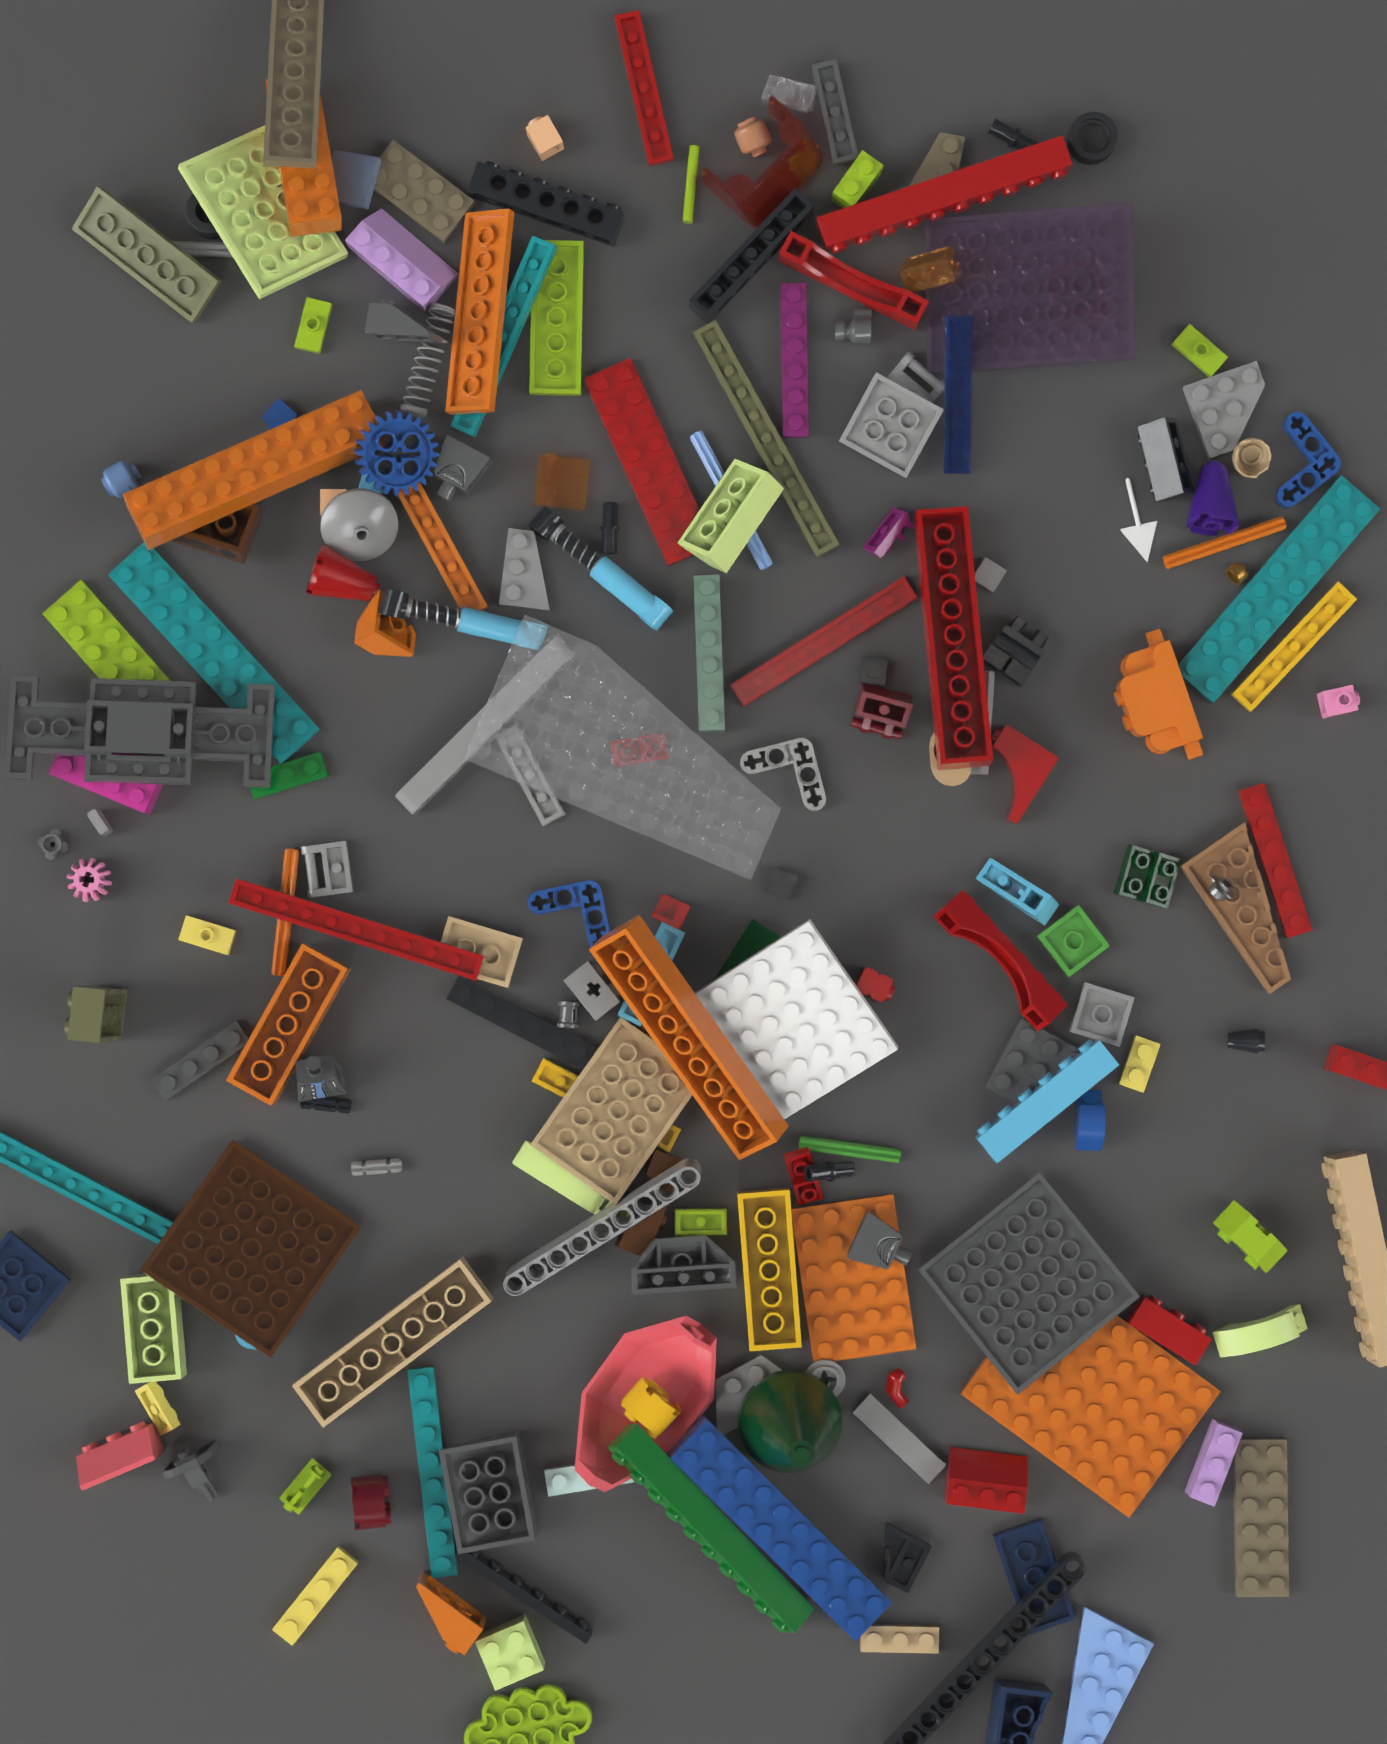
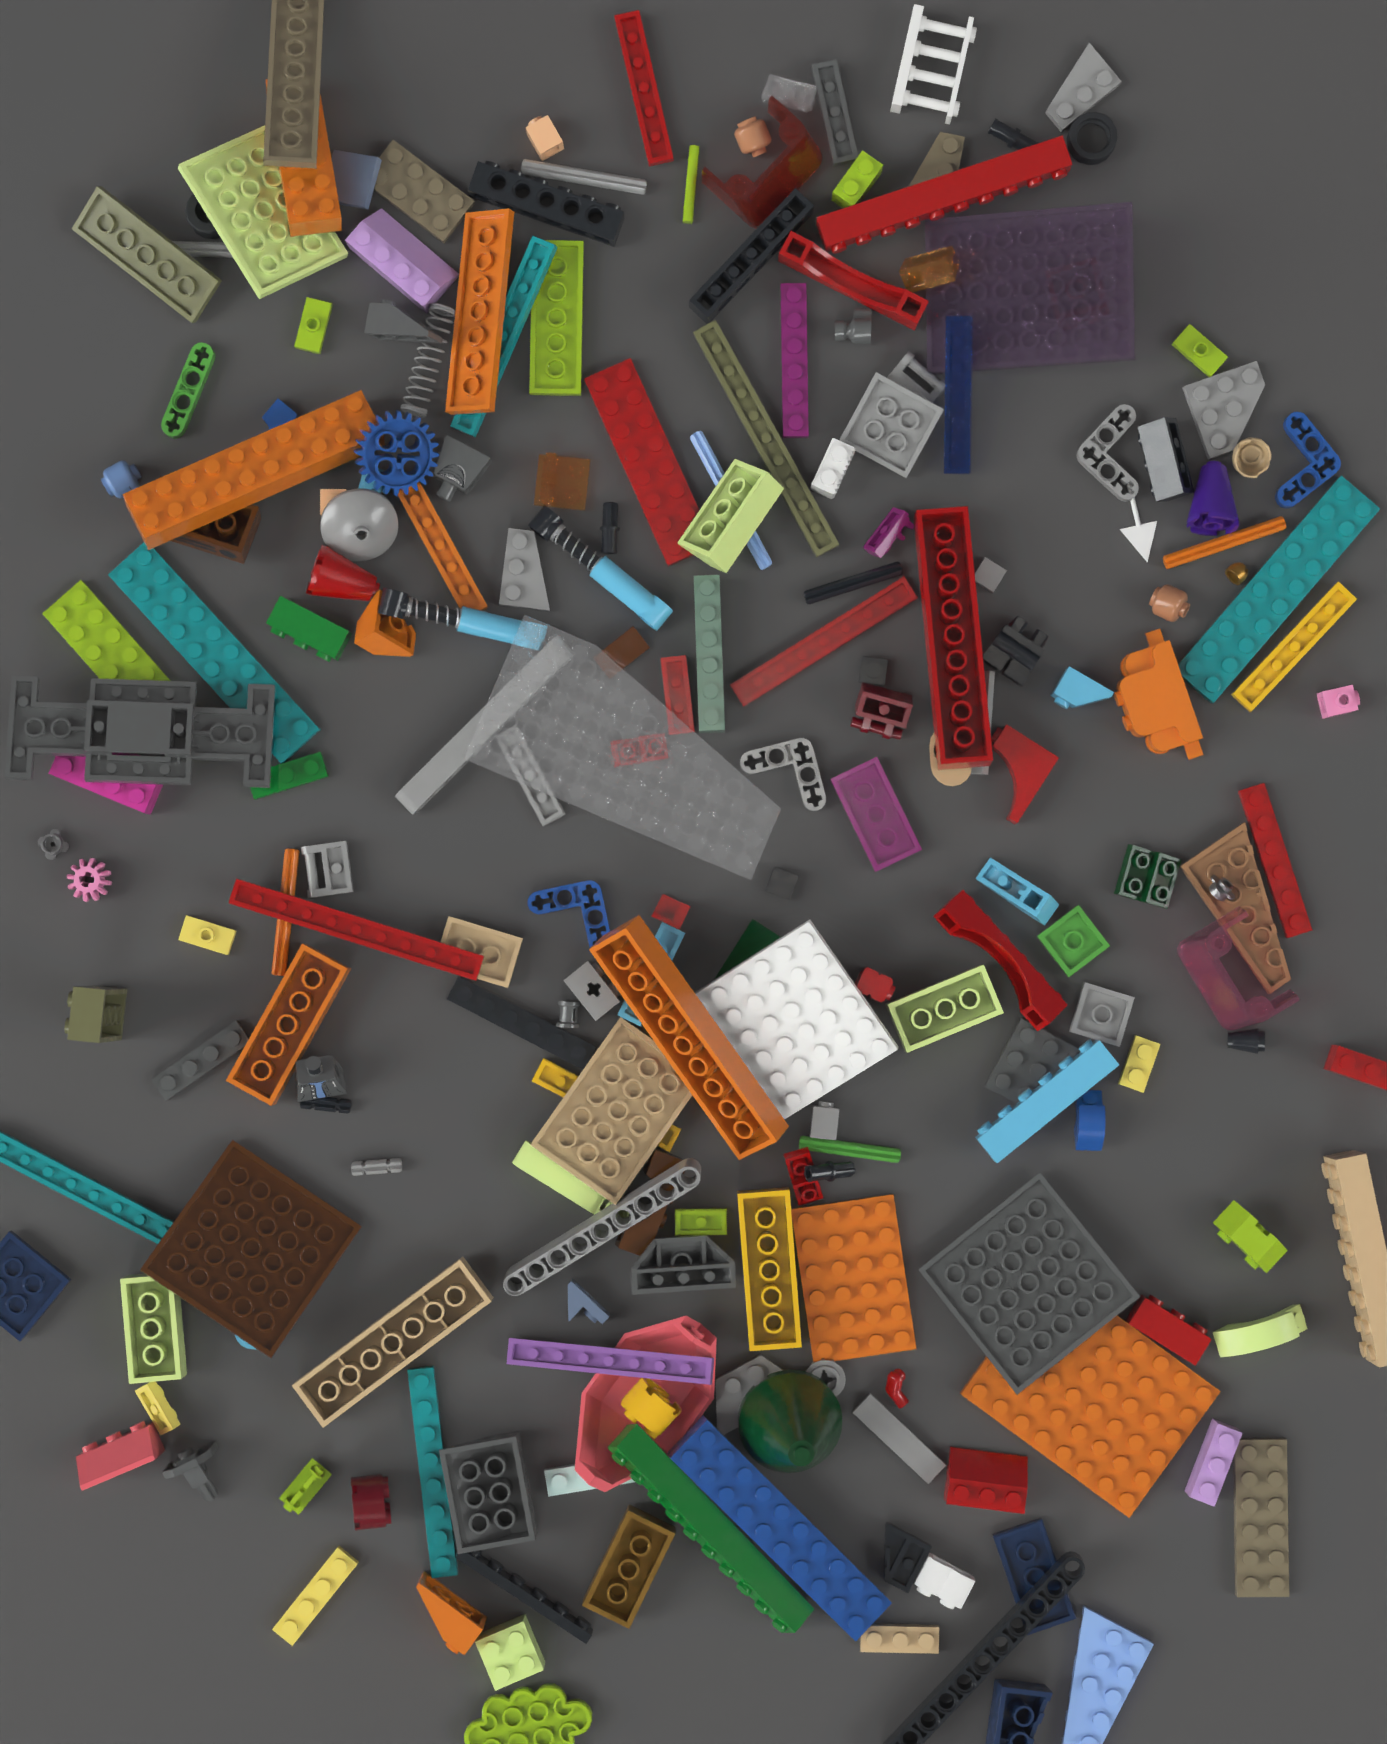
light grey tile [87,808,114,836] -> none
dark grey torso [846,1210,912,1269] -> none
none -> bright green beam [161,342,215,439]
none -> green brick [266,596,352,662]
none -> medium lavender plate [506,1338,714,1385]
none -> light grey axle [521,159,647,195]
none -> sand blue slope [568,1278,610,1324]
none -> pearl gold brick [582,1504,676,1629]
none -> reddish brown slope [593,626,650,680]
none -> red plate [660,655,695,736]
none -> black axle [804,561,903,605]
none -> light grey brick [809,1101,839,1140]
none -> white brick [810,438,855,499]
none -> magenta plate [830,757,922,872]
none -> yellowish green brick [885,965,1004,1053]
none -> white fence [890,4,977,125]
none -> white brick [914,1553,975,1609]
none -> light grey wing [1045,43,1122,133]
none -> medium azure slope [1050,666,1114,709]
none -> light grey beam [1076,404,1139,502]
none -> nougat head [1149,584,1190,622]
none -> clear pink windscreen [1177,906,1300,1030]

